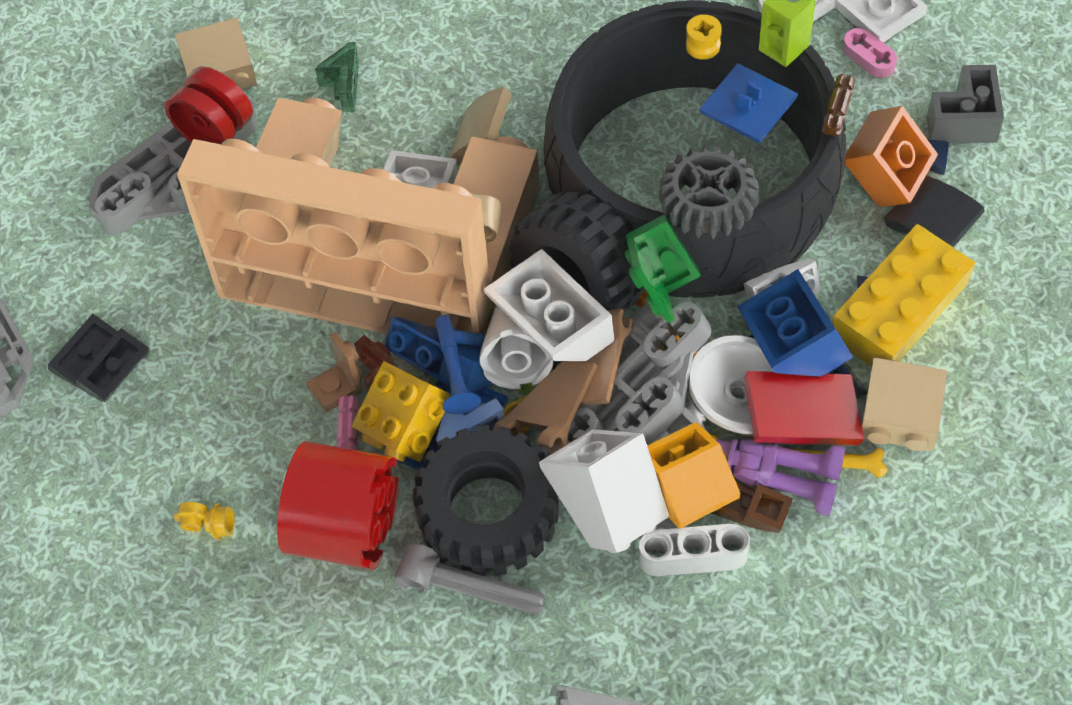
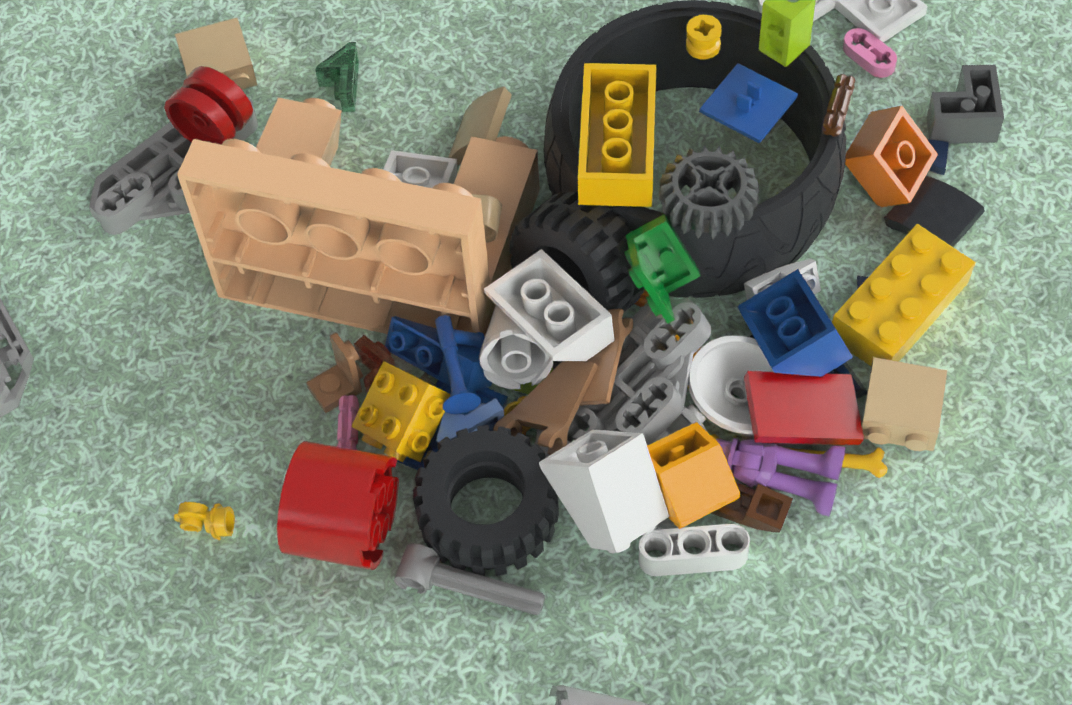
black slope [48,314,149,403] -> none
none -> yellow brick [578,63,656,207]

